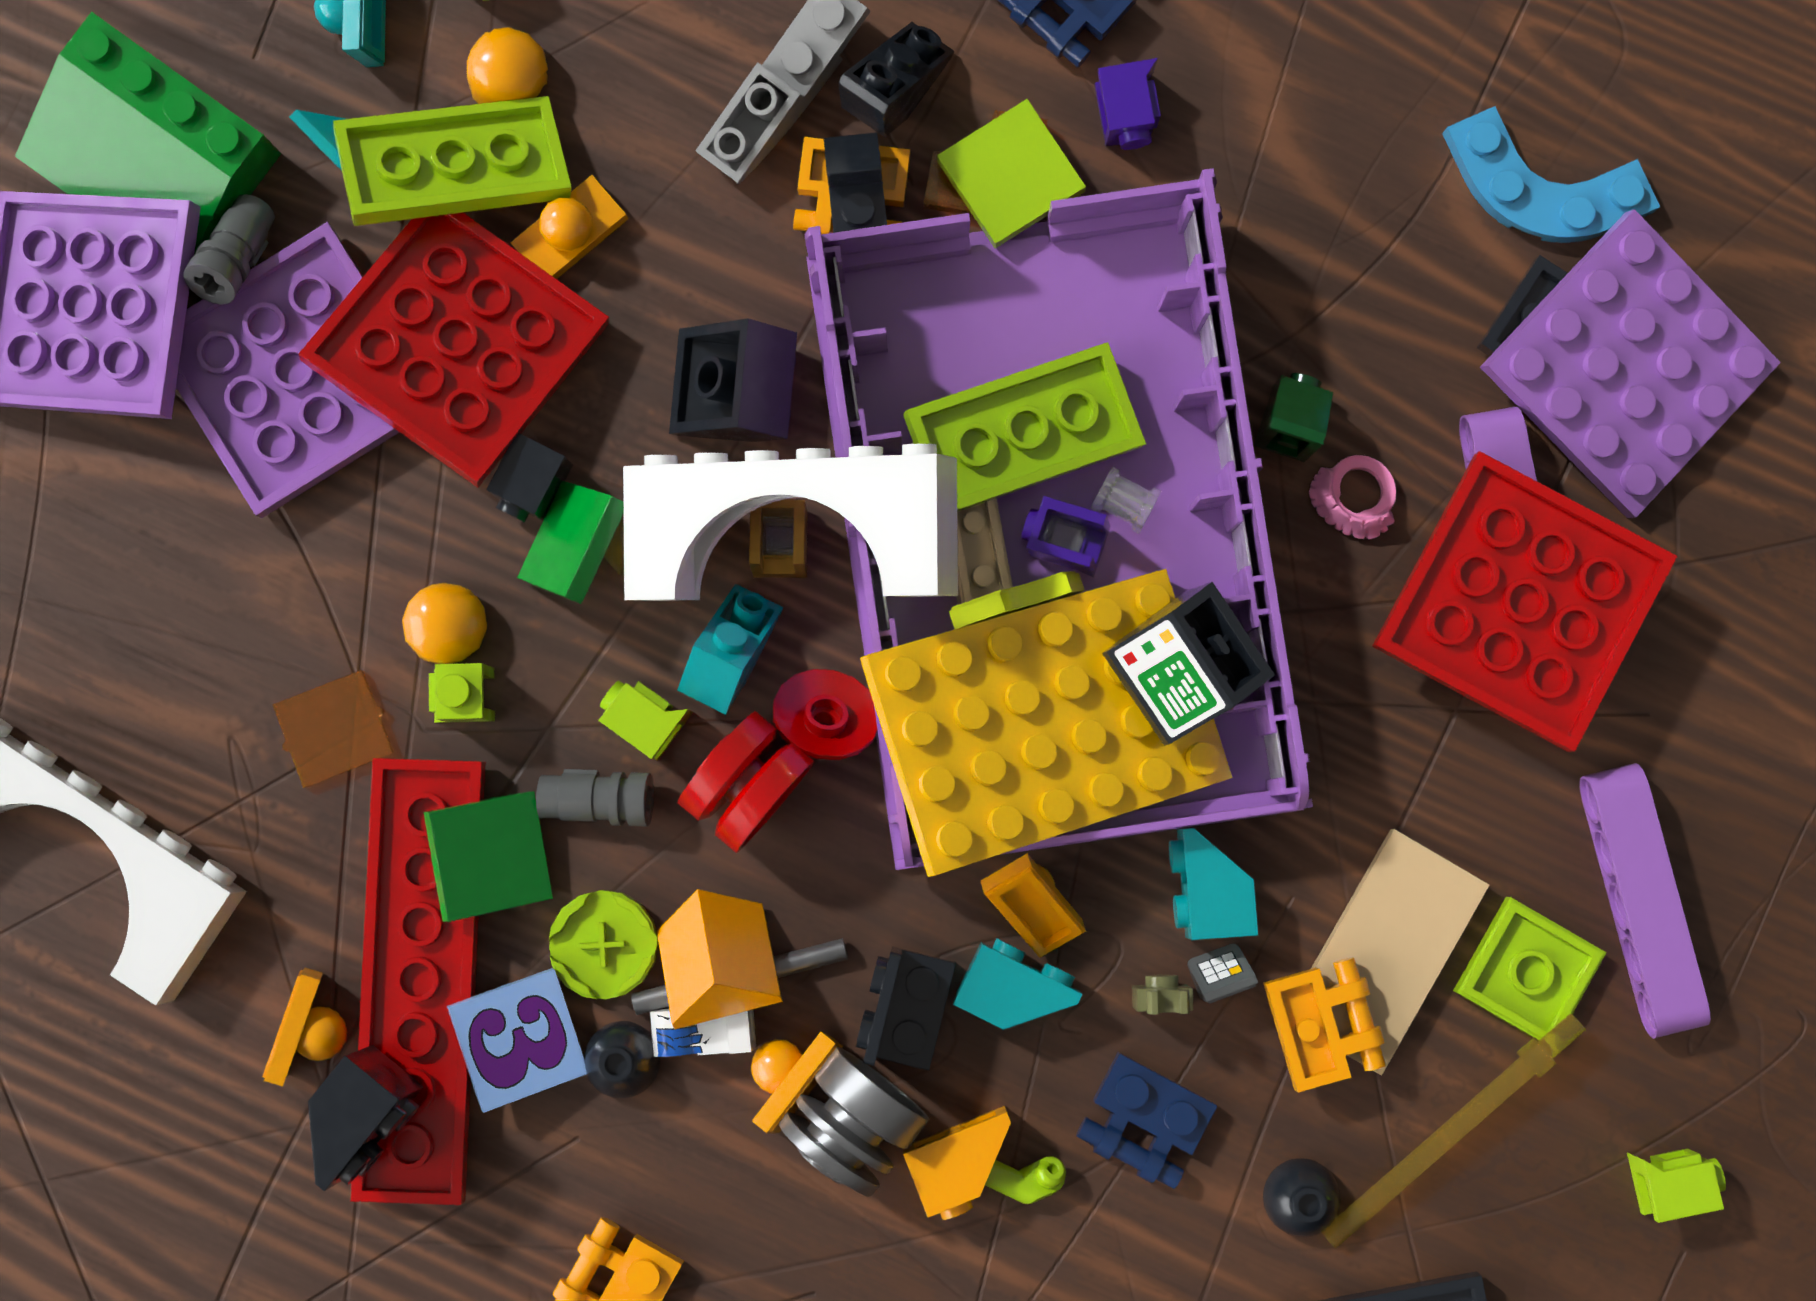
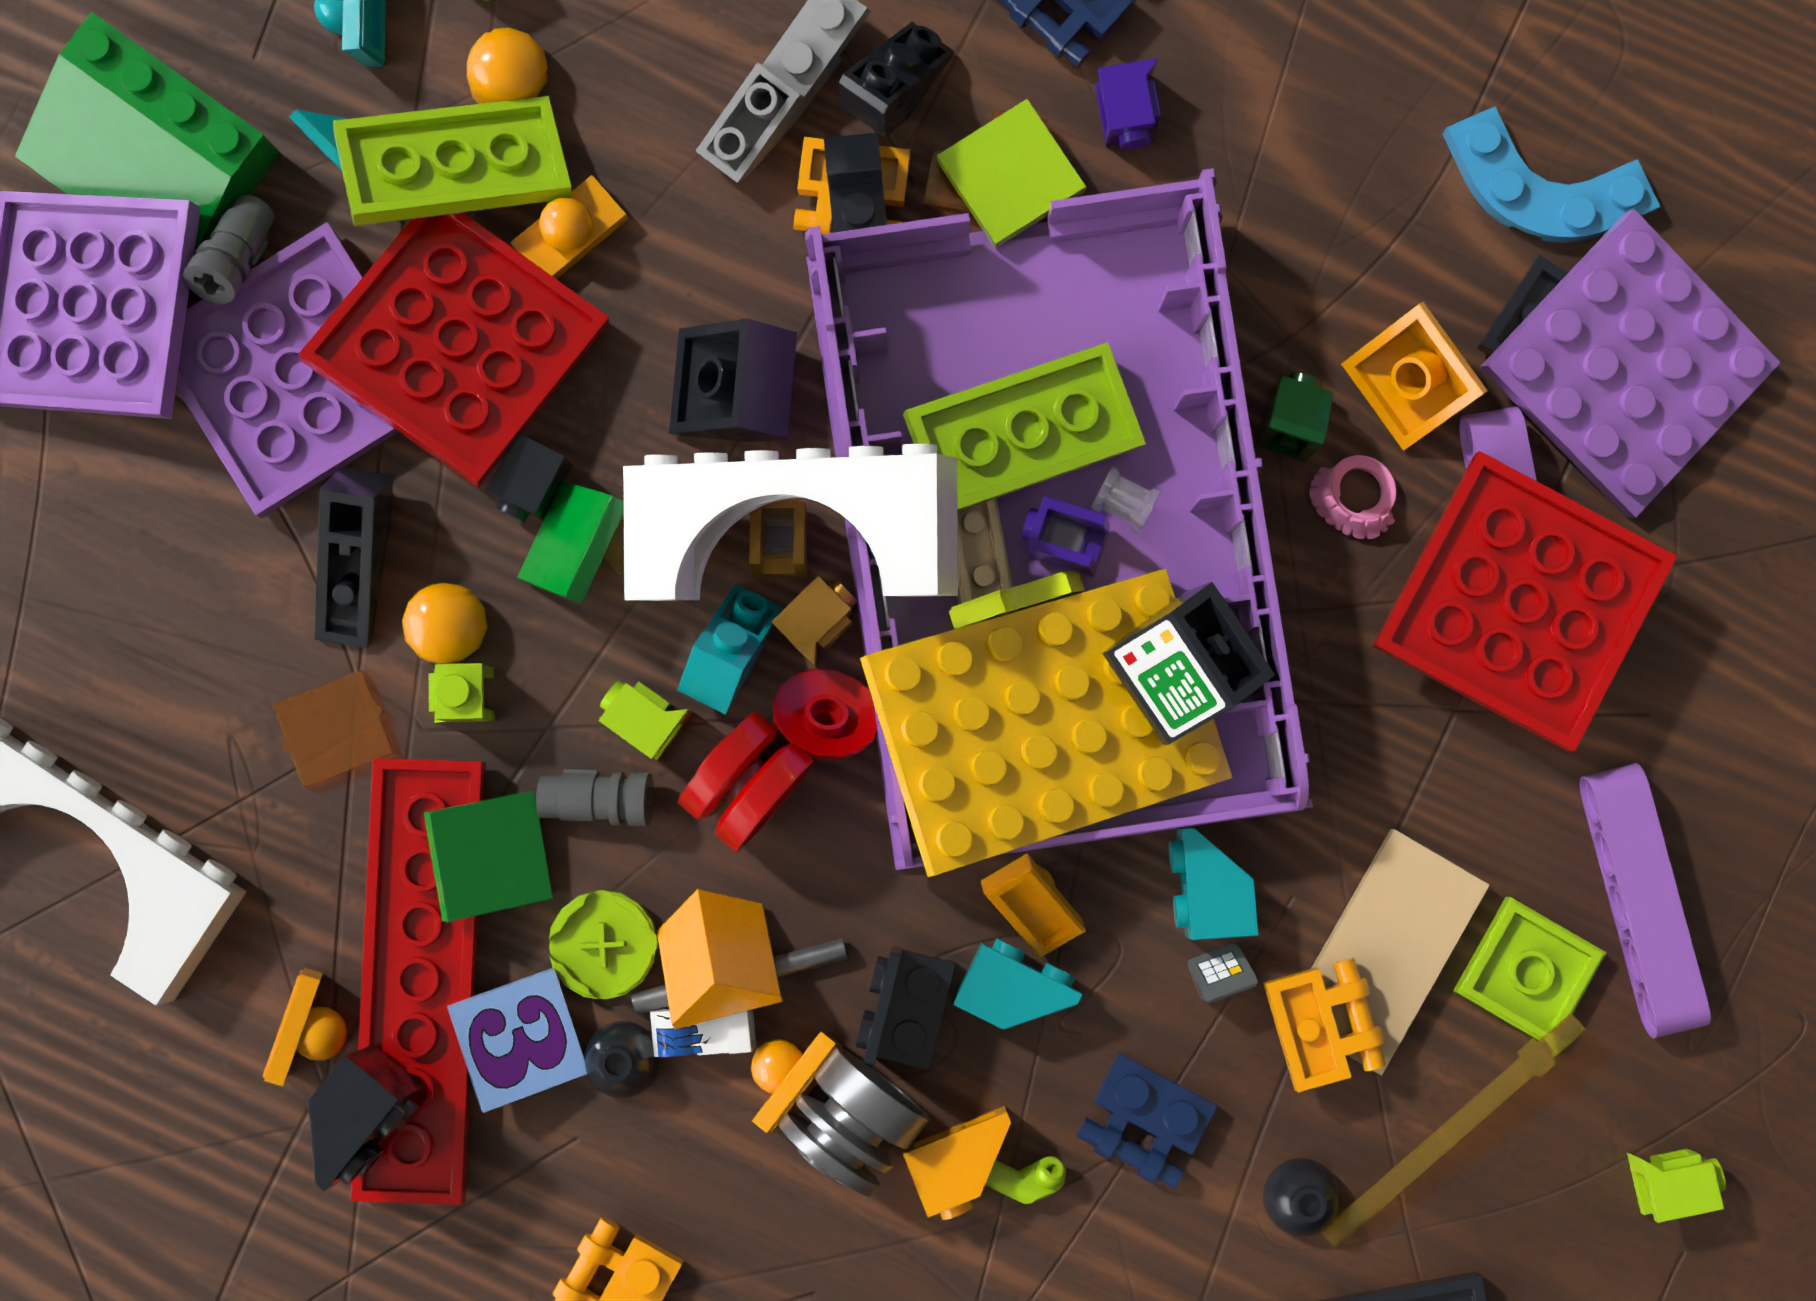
olive plate [1132,975,1193,1015] -> none
none -> black slope [315,468,393,648]
none -> pearl gold window [771,576,858,669]
none -> light orange slope [1341,302,1488,451]

